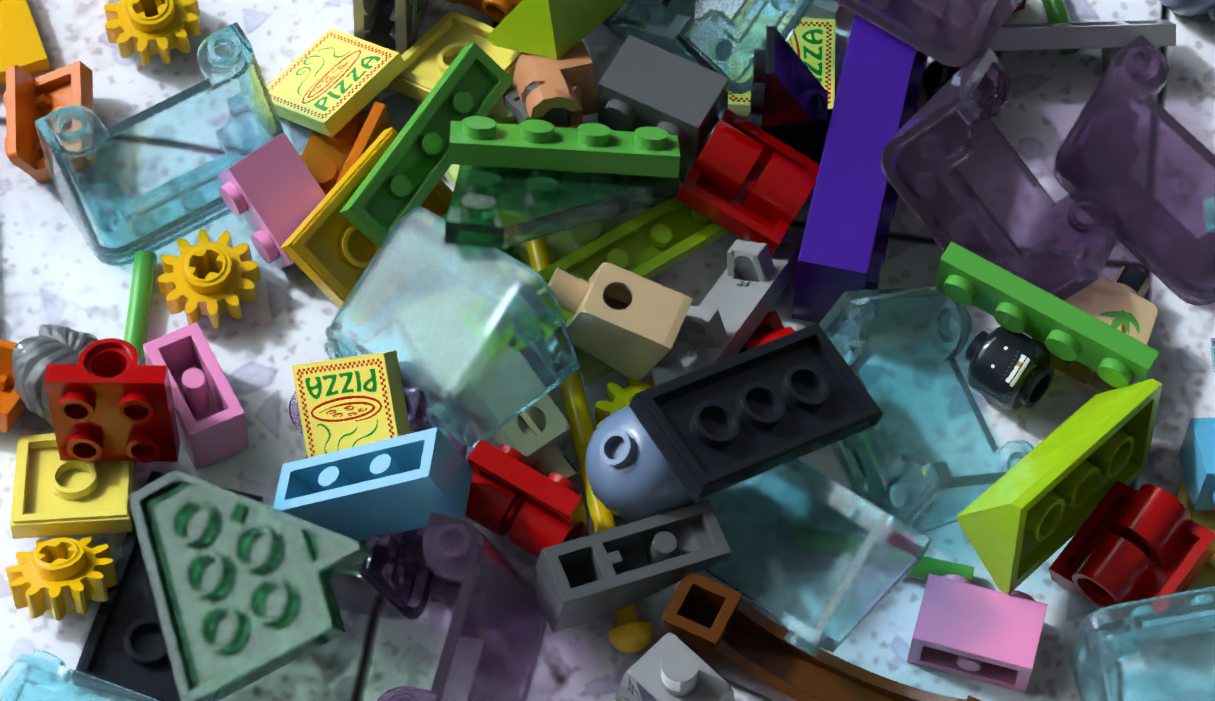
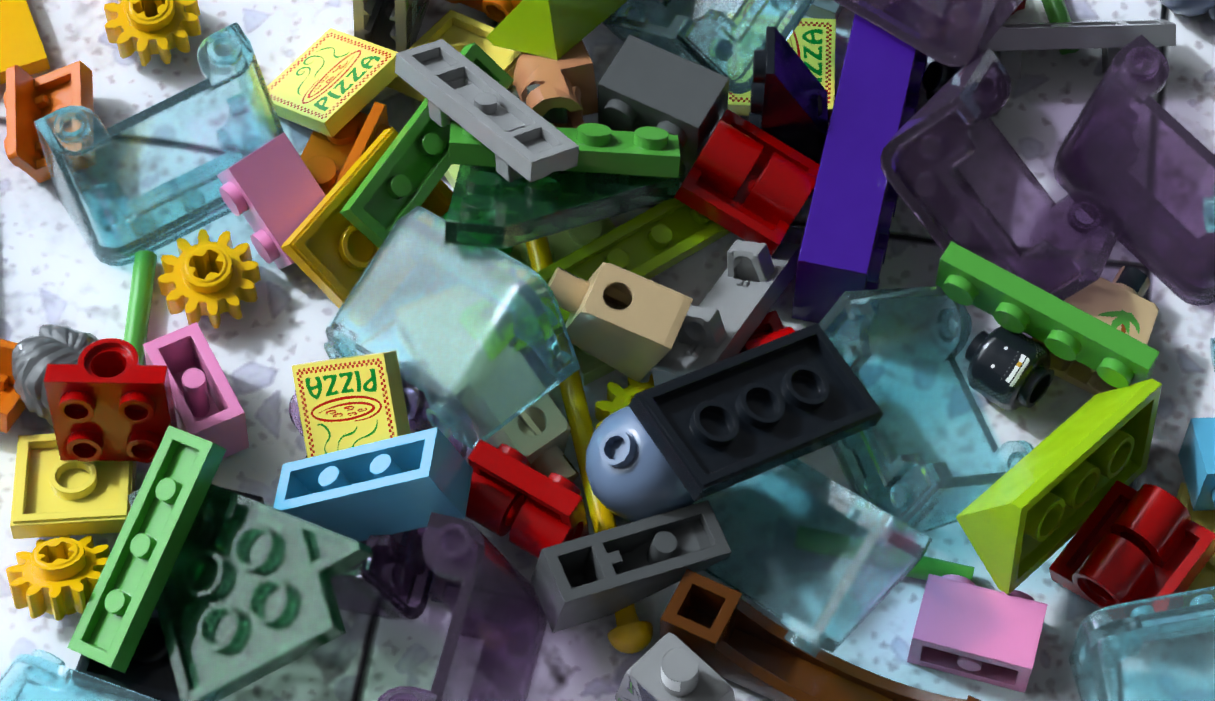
none -> bright green plate [67,425,227,673]
none -> light grey hinge [395,39,579,182]

